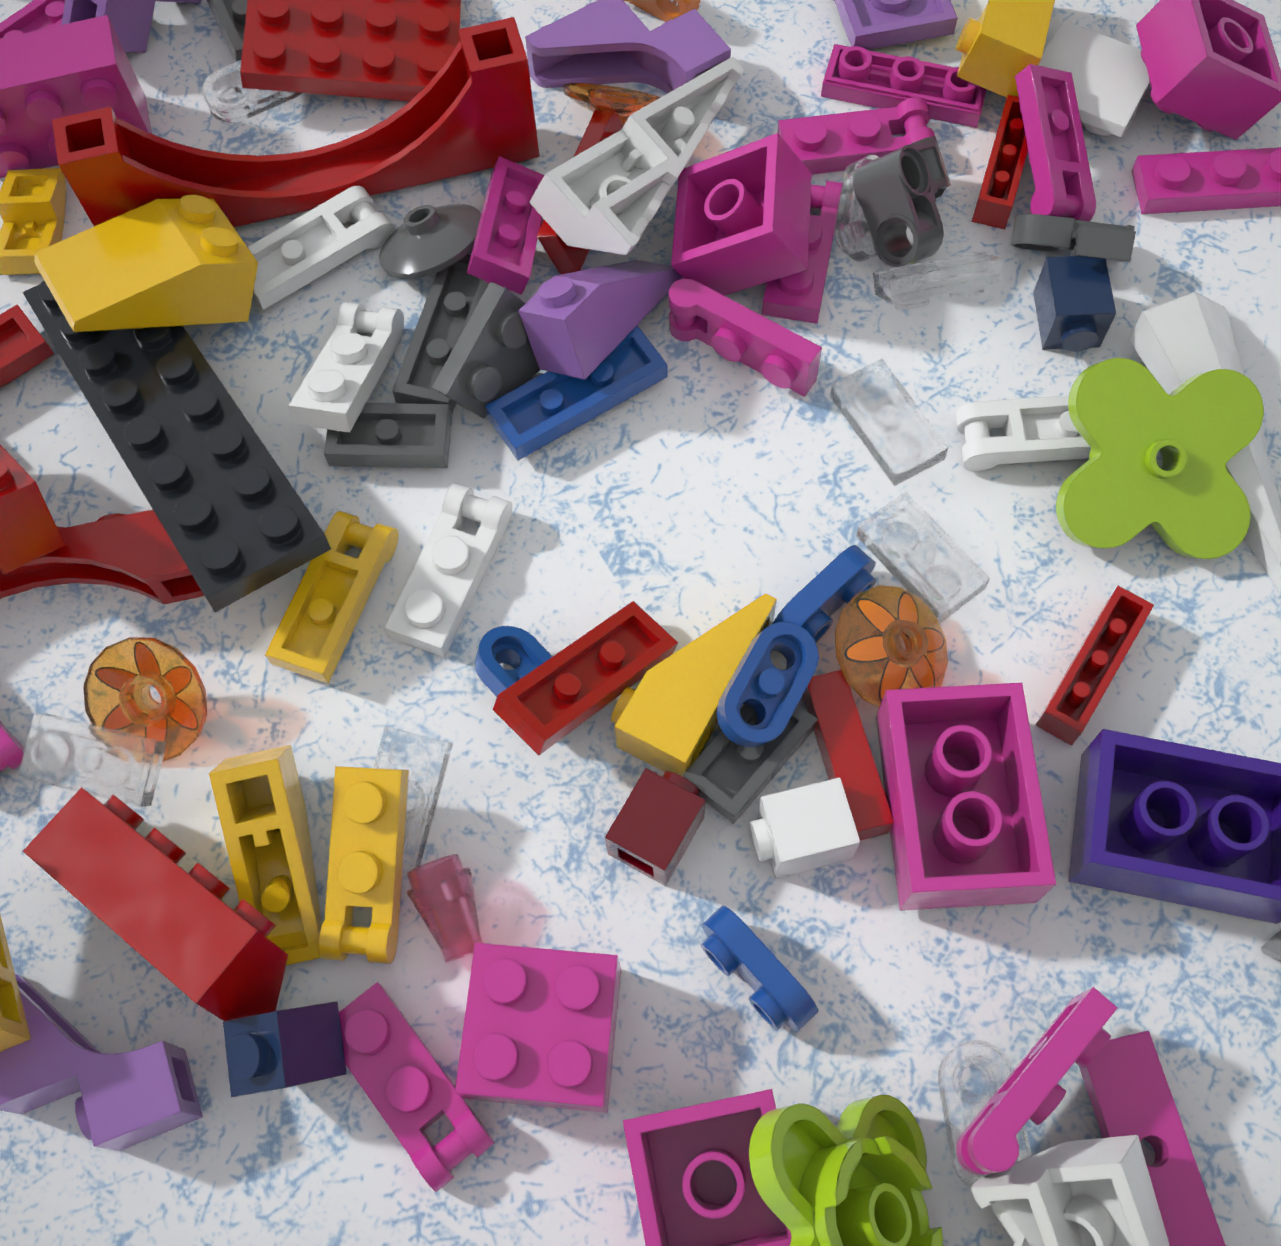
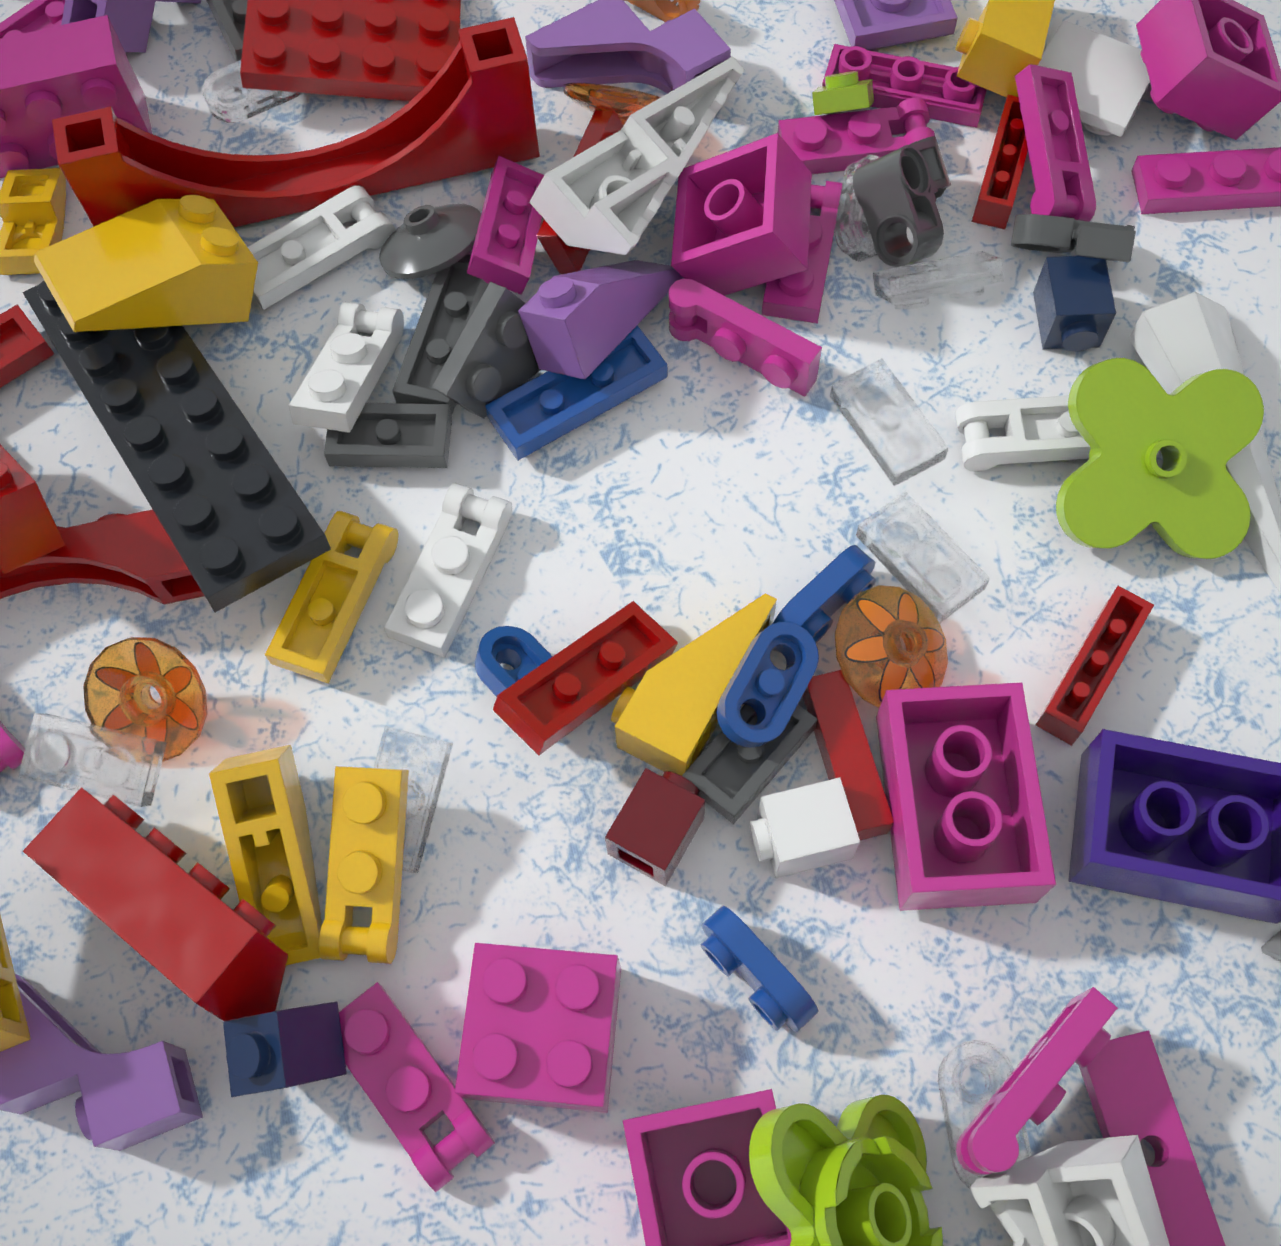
clear pink cone [406,854,483,963] -> none
none -> lime plate [812,71,874,115]

